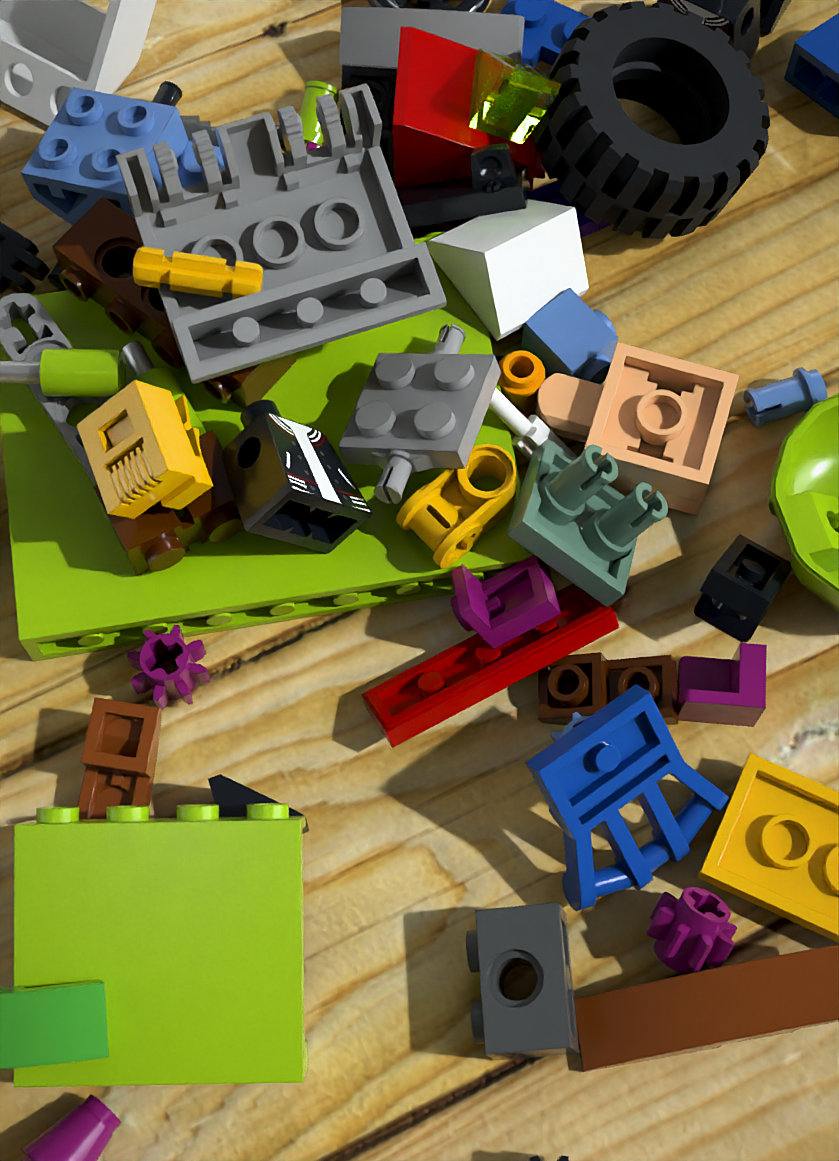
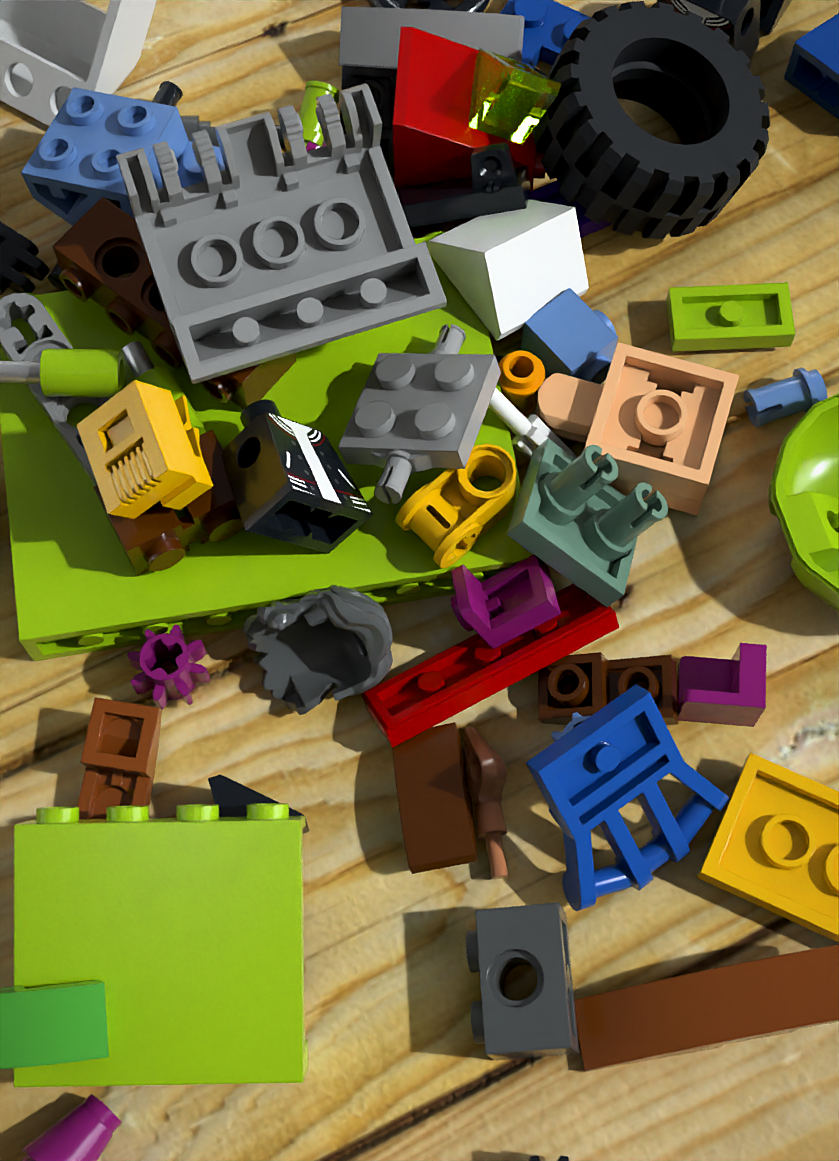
yellow axle [132,246,263,300] -> none
magenta gear [646,887,737,974] -> none
black slope [694,534,792,642] -> none
none -> dark grey hair [243,585,393,715]
none -> reddish brown slope [392,722,478,874]
none -> nougat hand [463,726,508,879]
none -> lime plate [666,282,796,352]

